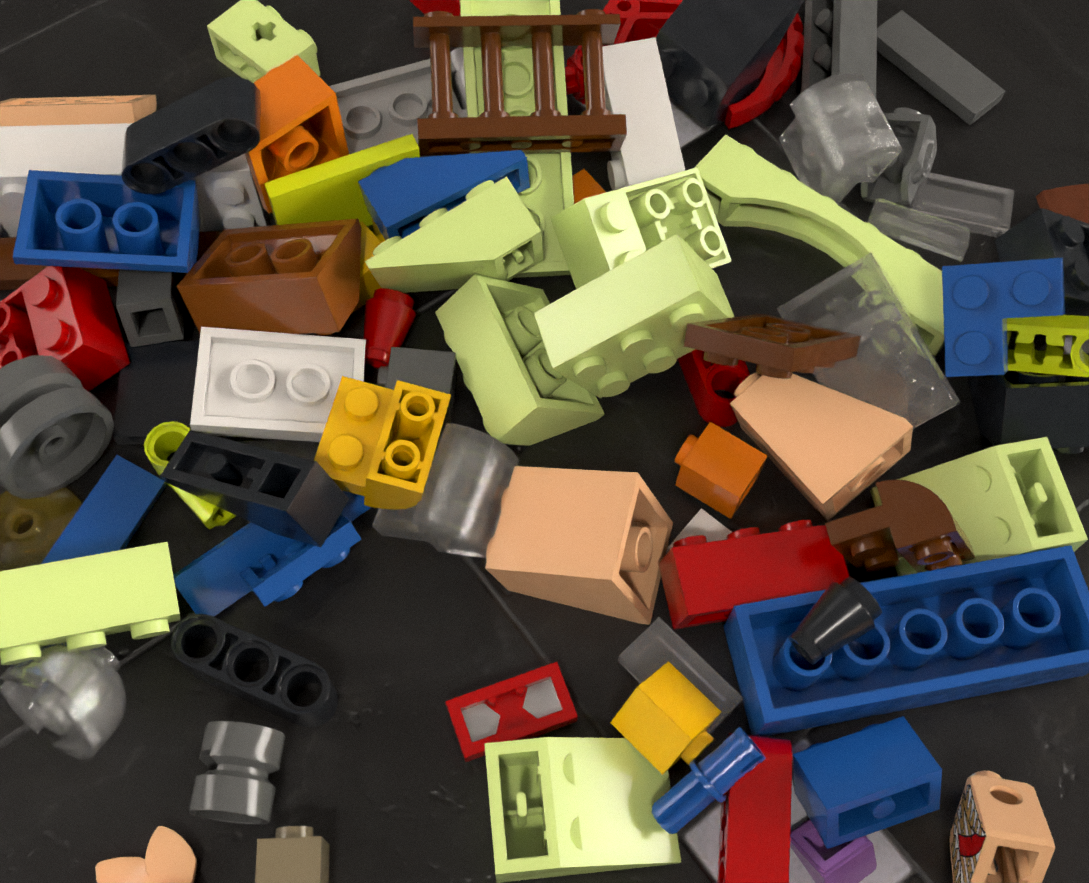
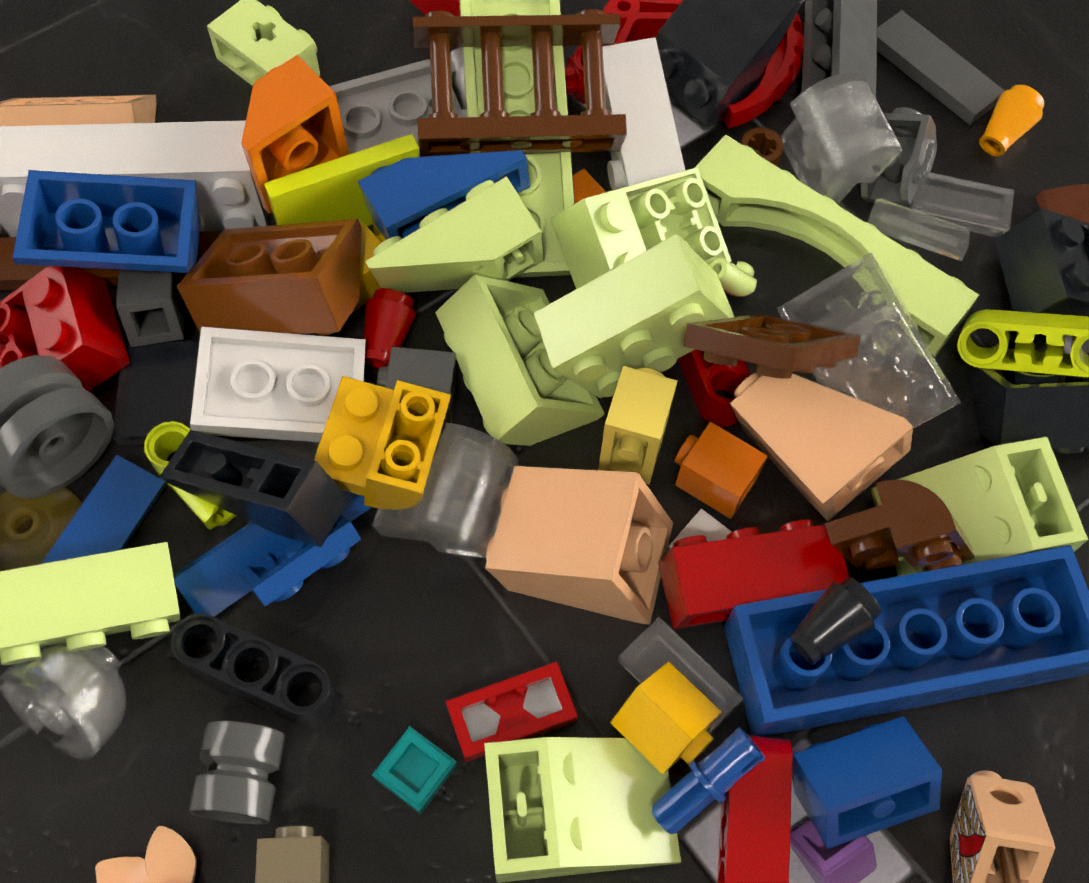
black beam [121,77,261,194] -> none
blue brick [942,258,1065,377] -> none
none -> teal tile [372,726,458,815]
none -> light yellow brick [598,366,678,485]
none -> yellowish green arm [709,258,757,297]
none -> reddish brown bush [740,127,784,167]
none -> light orange cone [979,85,1044,157]

